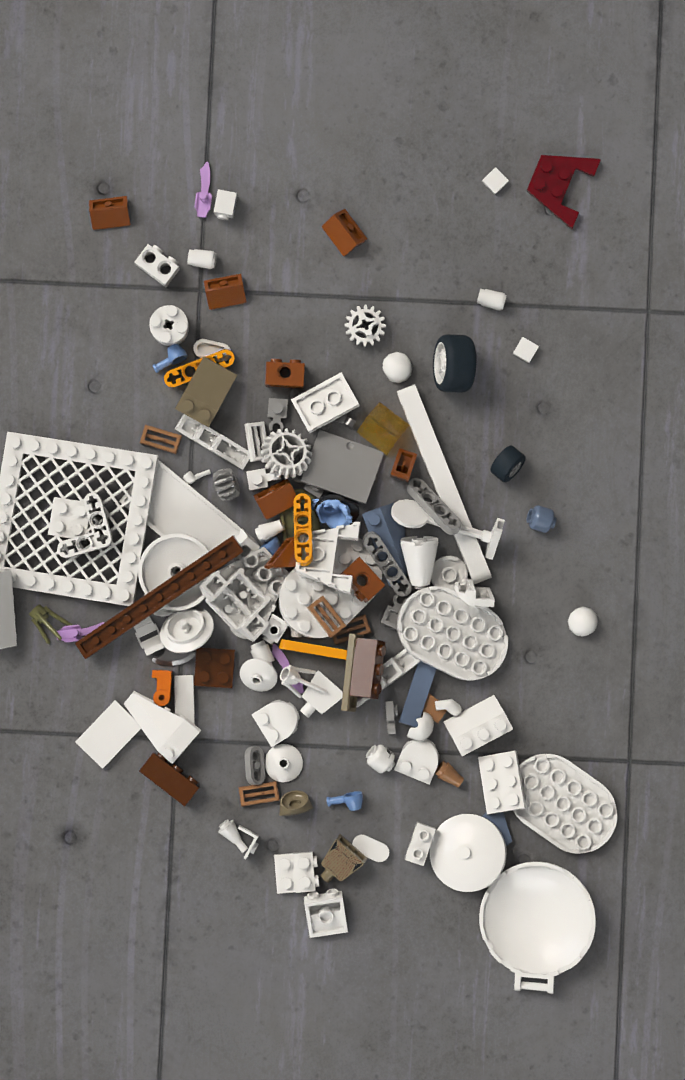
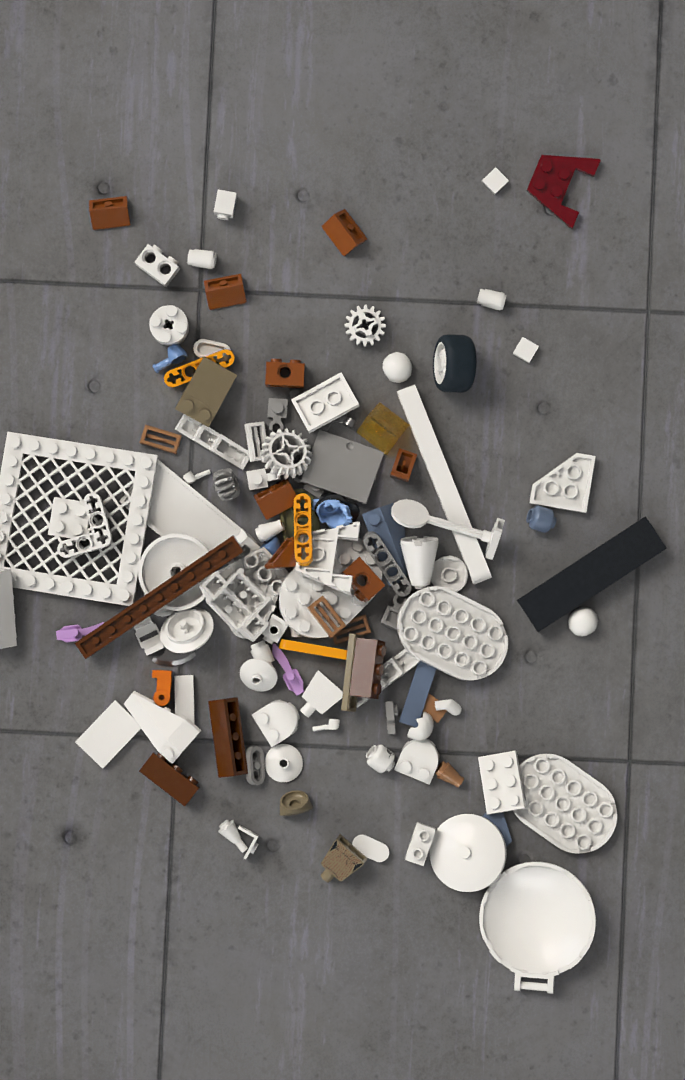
olive plant [29,604,72,644] -> none
lavender piece [194,162,212,218] -> none
reddish brown plate [194,648,235,688] -> none
medium nougat tile [239,781,280,806] -> none
white plate [274,851,319,894] -> none
white plant [280,665,328,698] -> none
white plate [304,889,348,938] -> none
medium blue bar [326,791,363,811] -> none
light grey beam [407,478,461,535] -> none
white slope [443,695,513,756] -> none
white slope [454,579,495,609] -> none
black wheel [490,445,526,483] -> none
none -> reddish brown brick [208,697,248,778]
none -> white hand [312,719,340,732]
none -> black tile [517,516,667,632]
none -> white plate [529,453,596,513]

